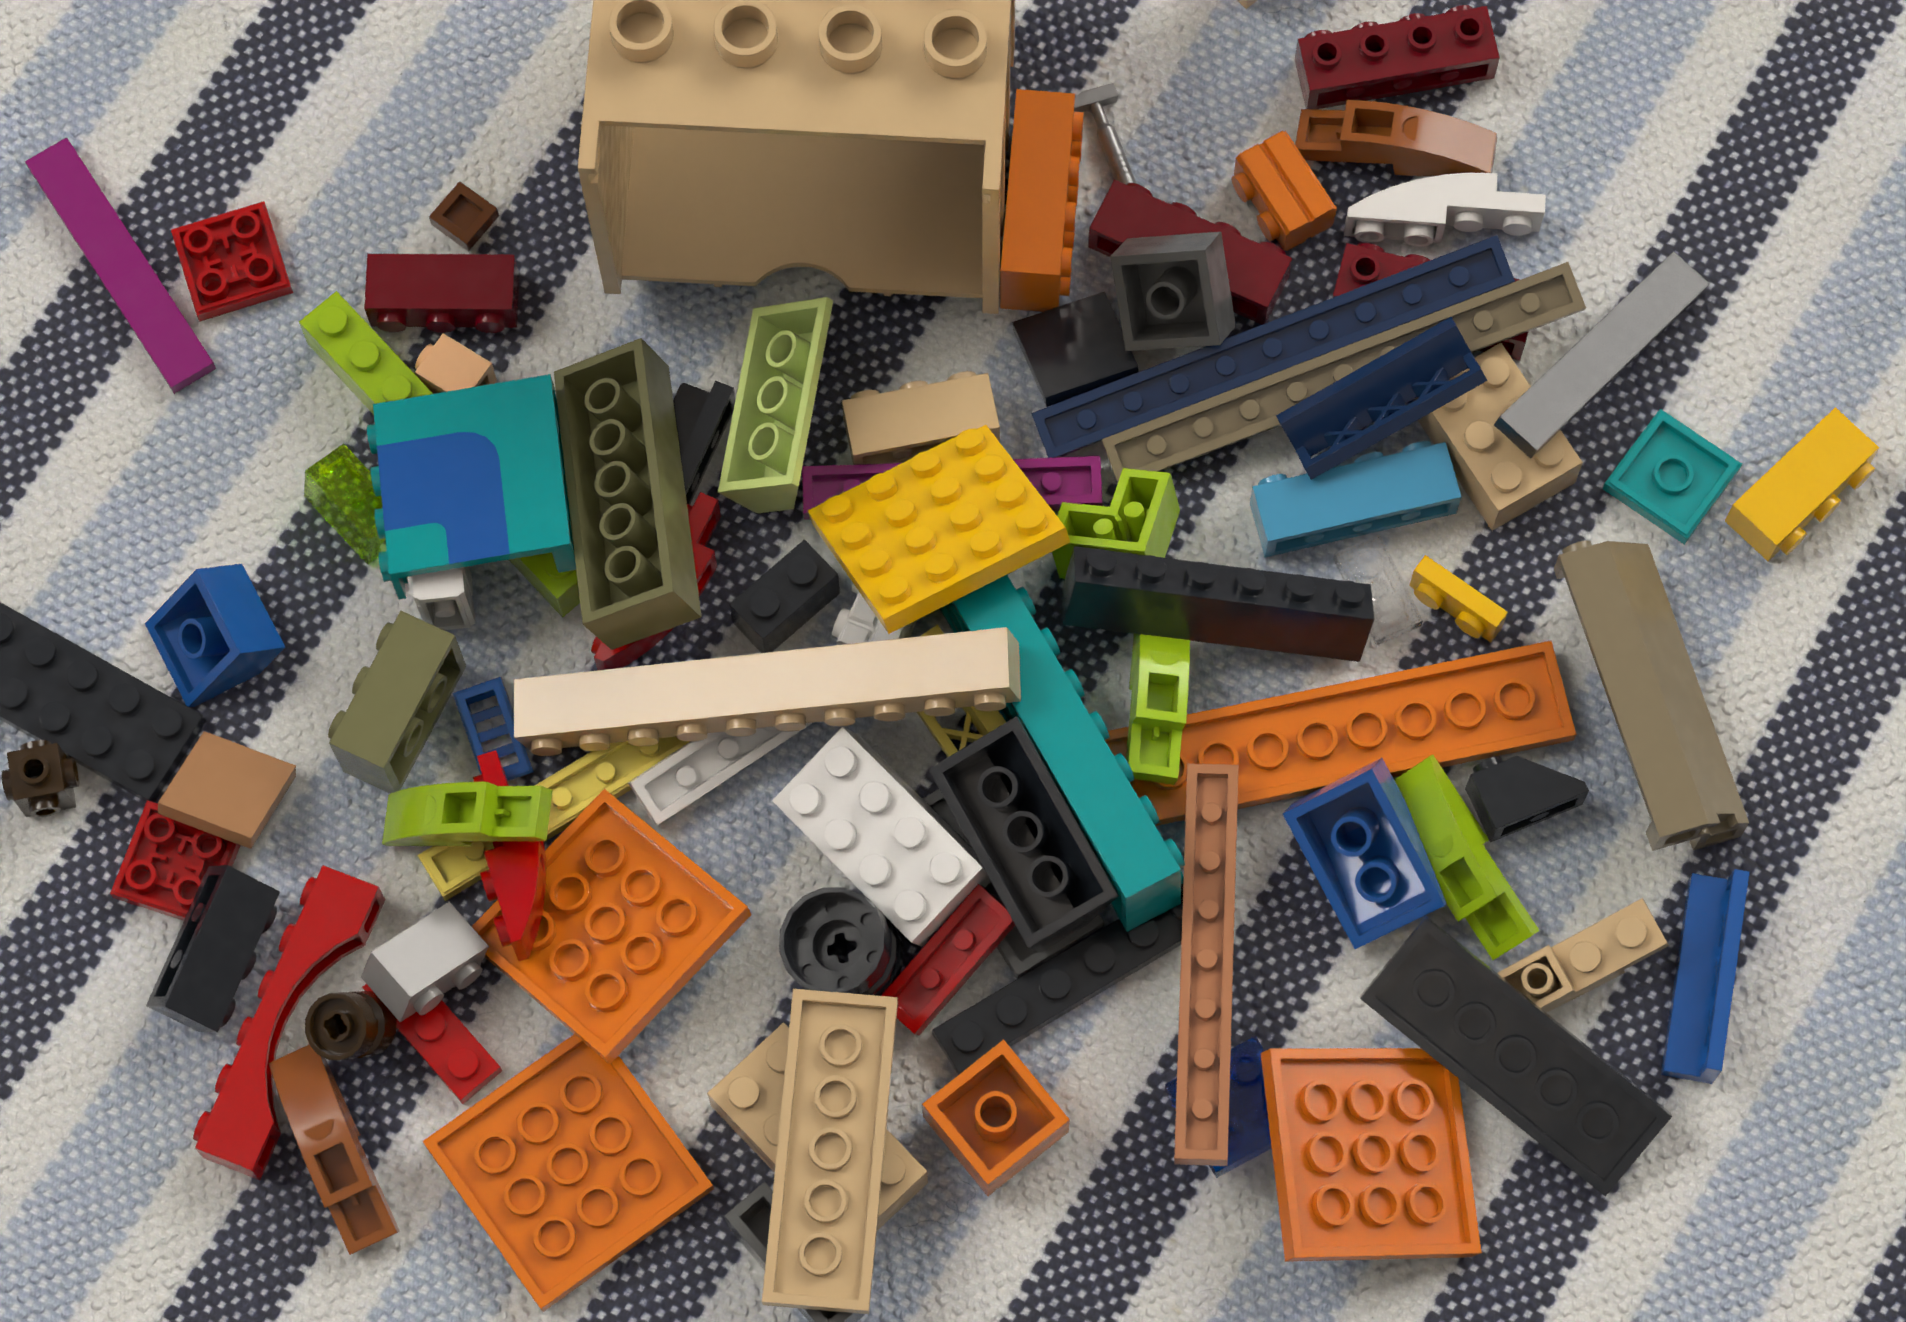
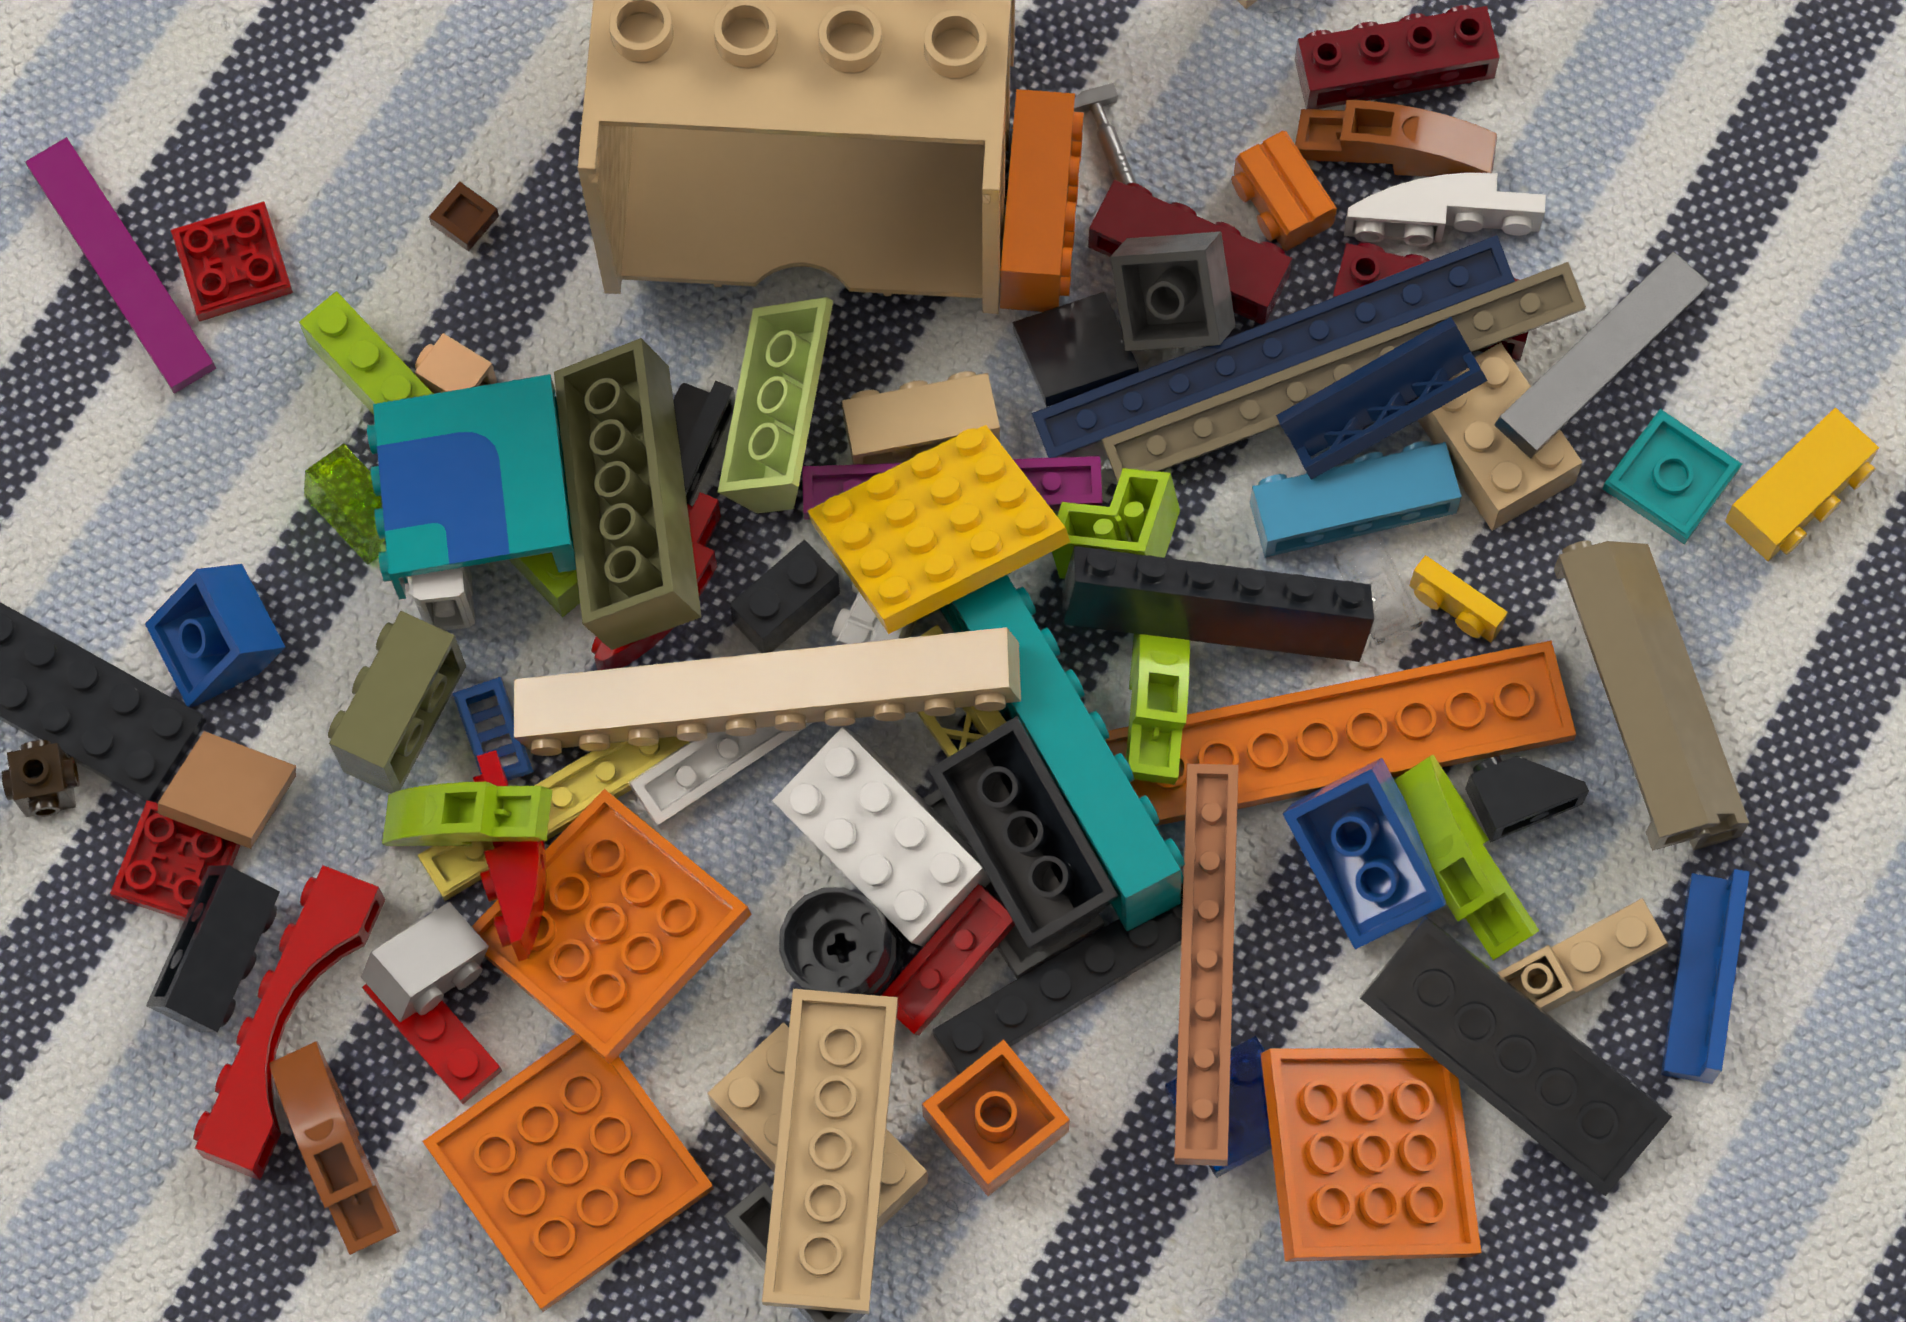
dark brown wheel [305,991,397,1060] -> none
dark red brick [364,253,520,333] -> none

